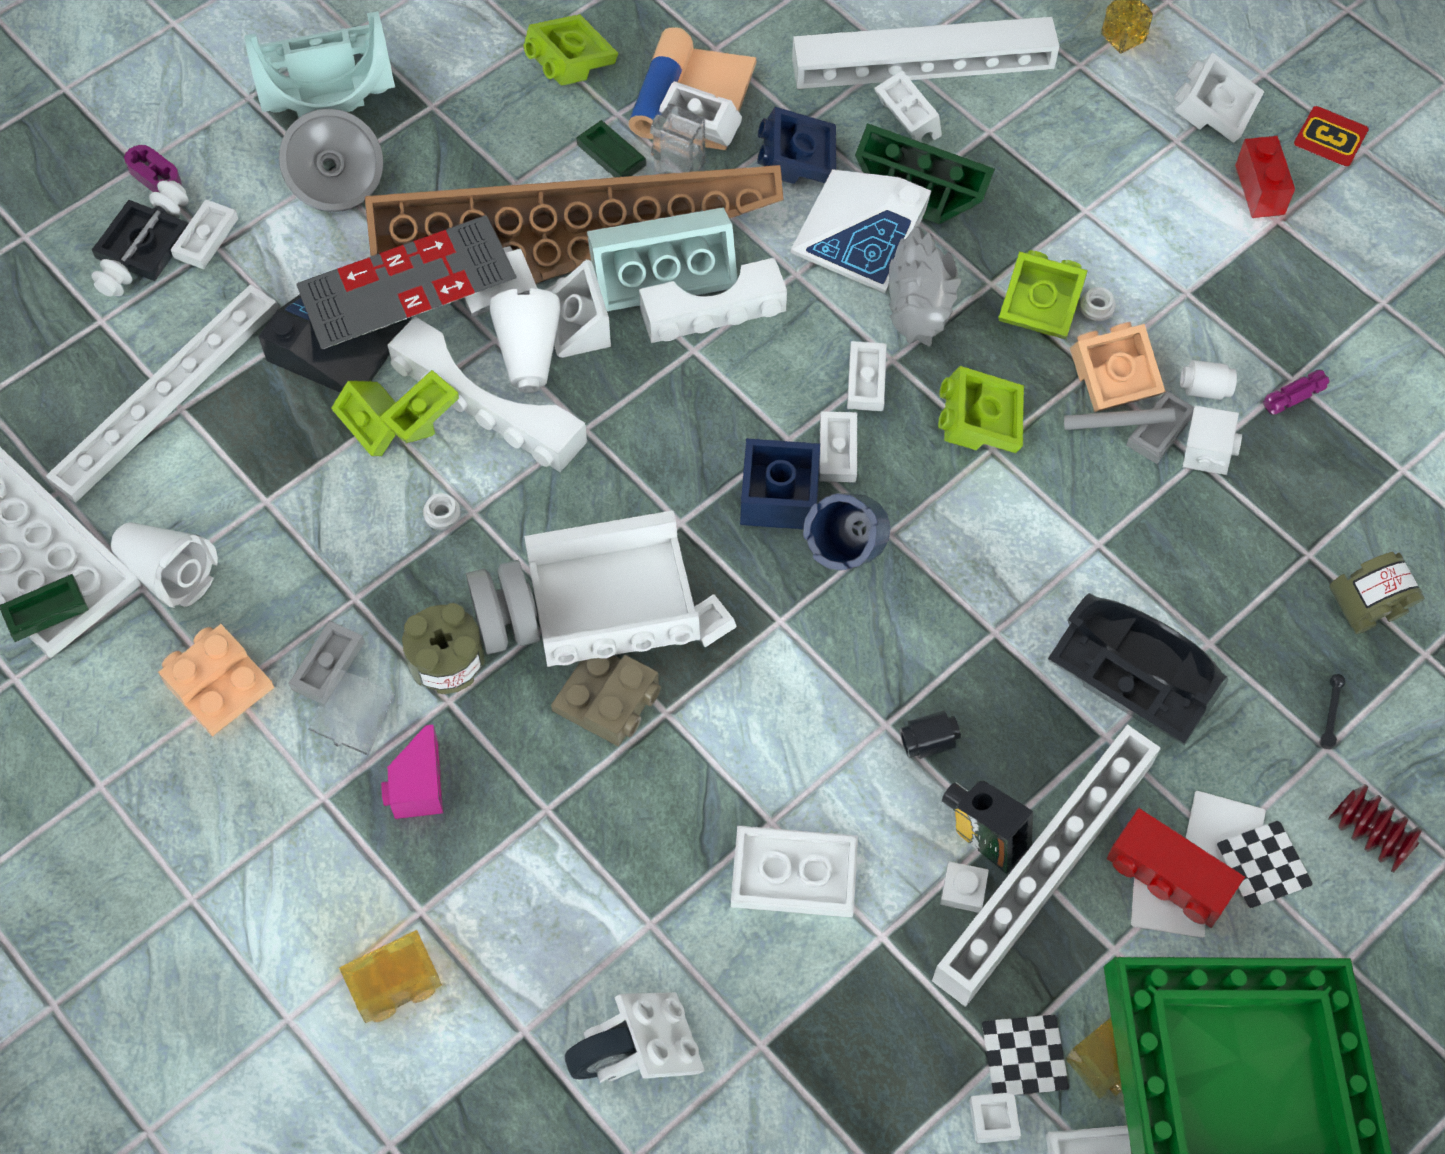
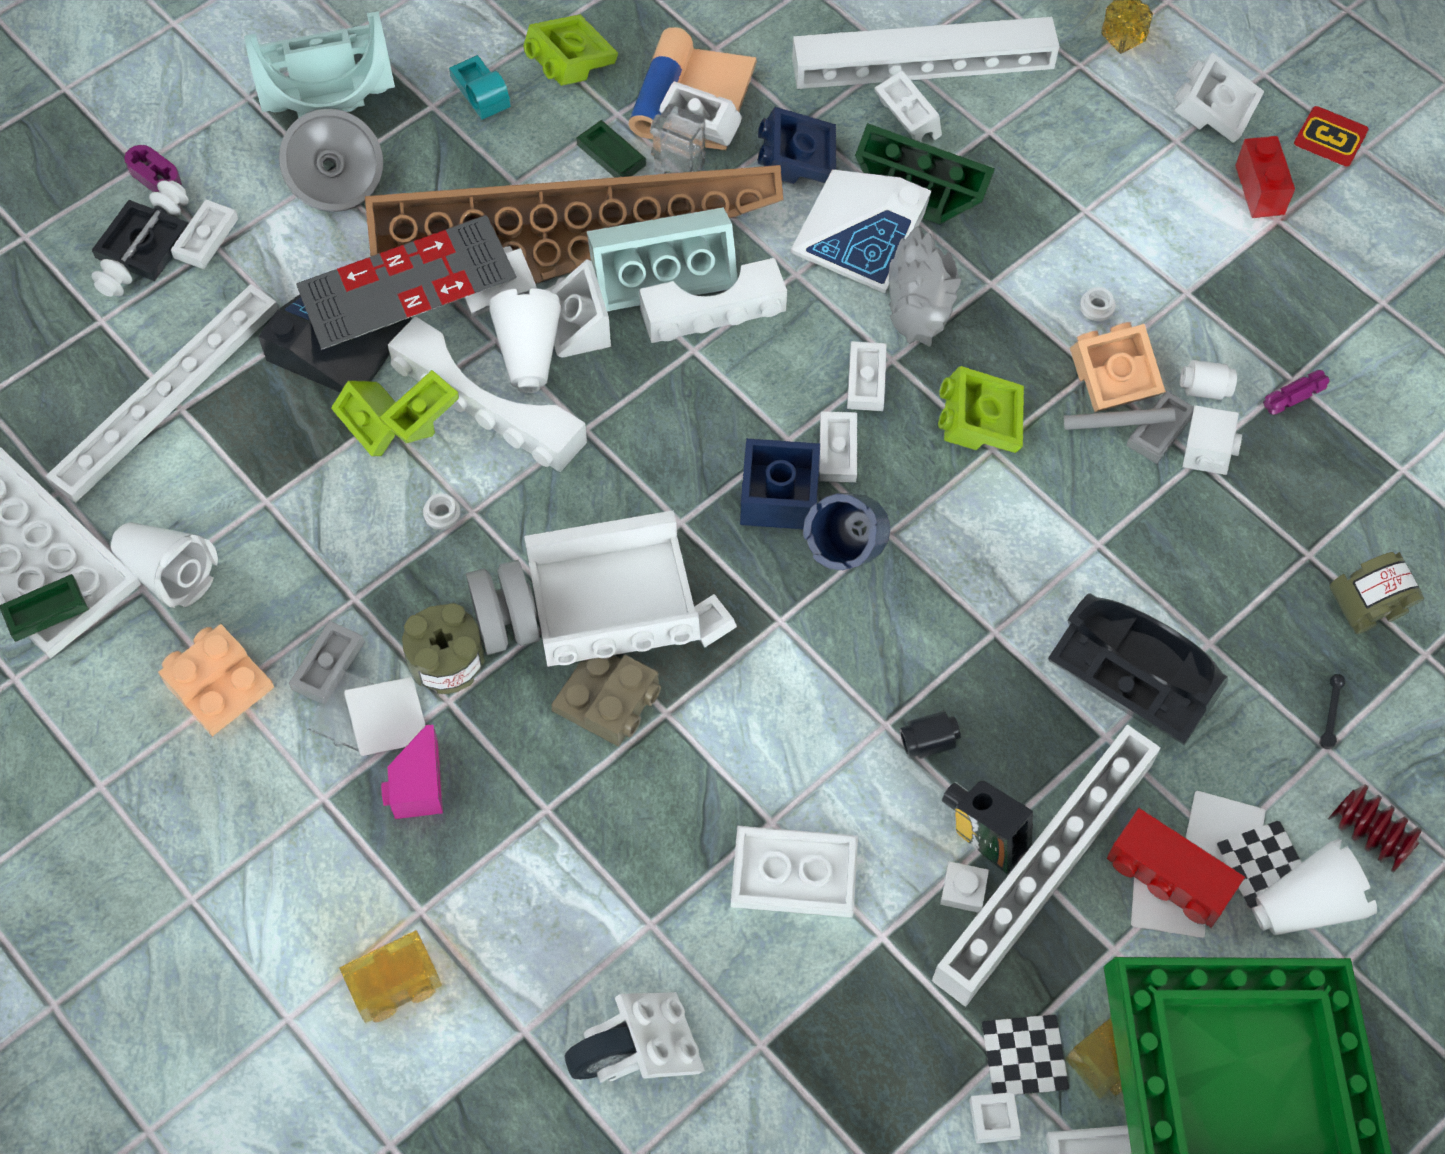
lime plate [998,250,1088,340] -> none
none -> white sticker [344,677,426,756]
none -> teal plate [449,55,511,120]
none -> white cone [1252,838,1377,935]

